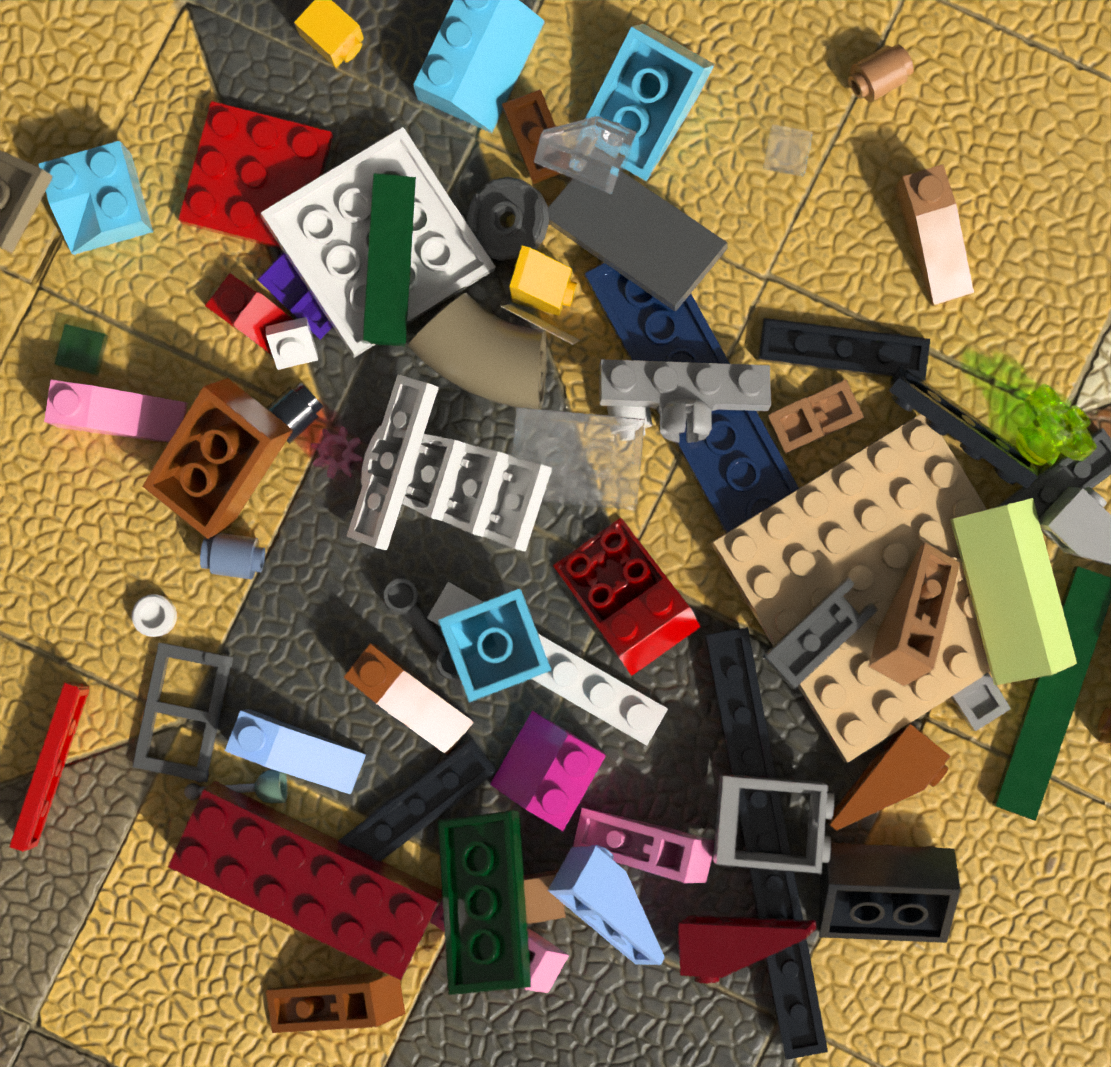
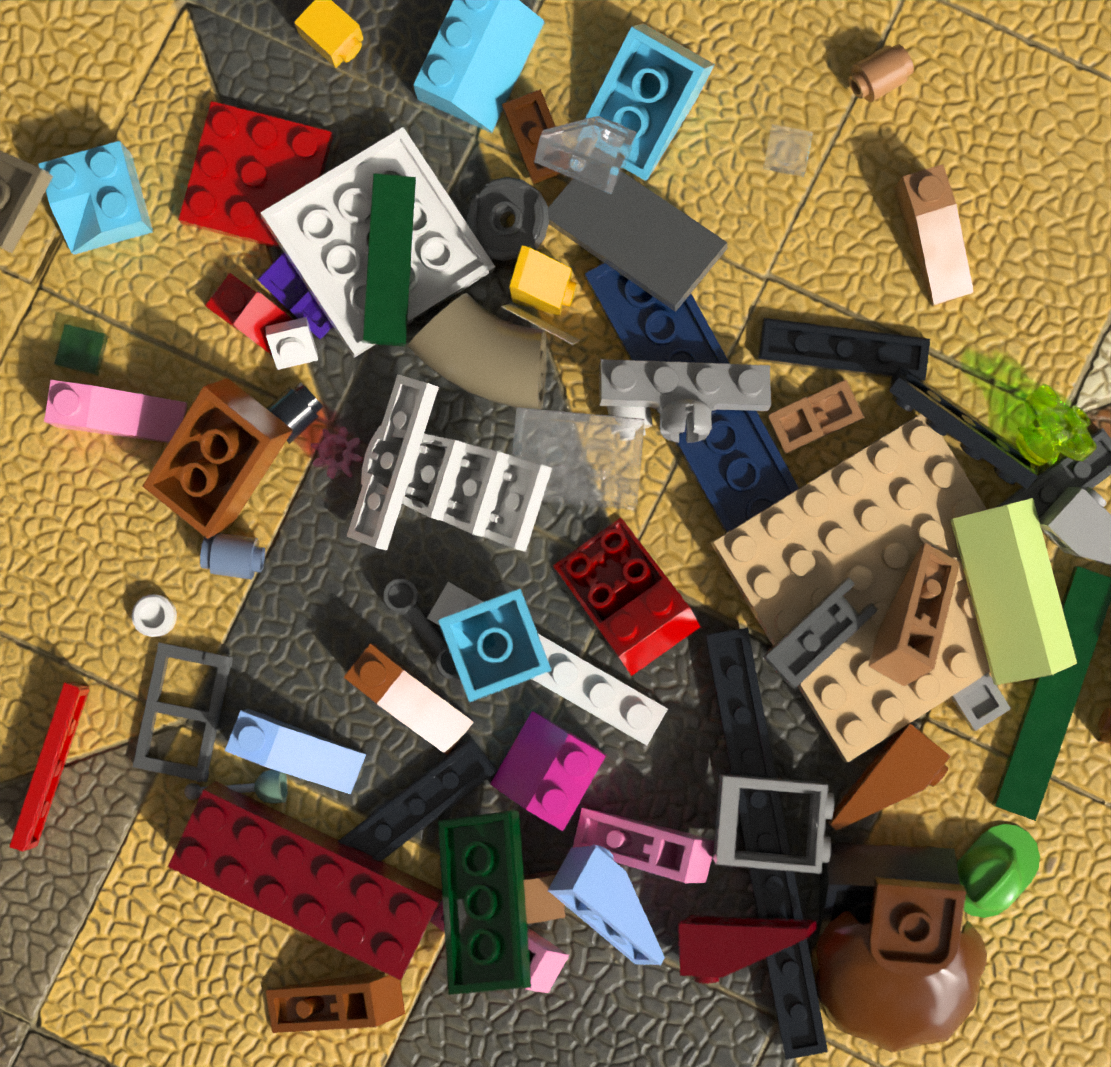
none -> reddish brown animal [816,877,987,1053]
none -> bright green piece [957,824,1040,918]

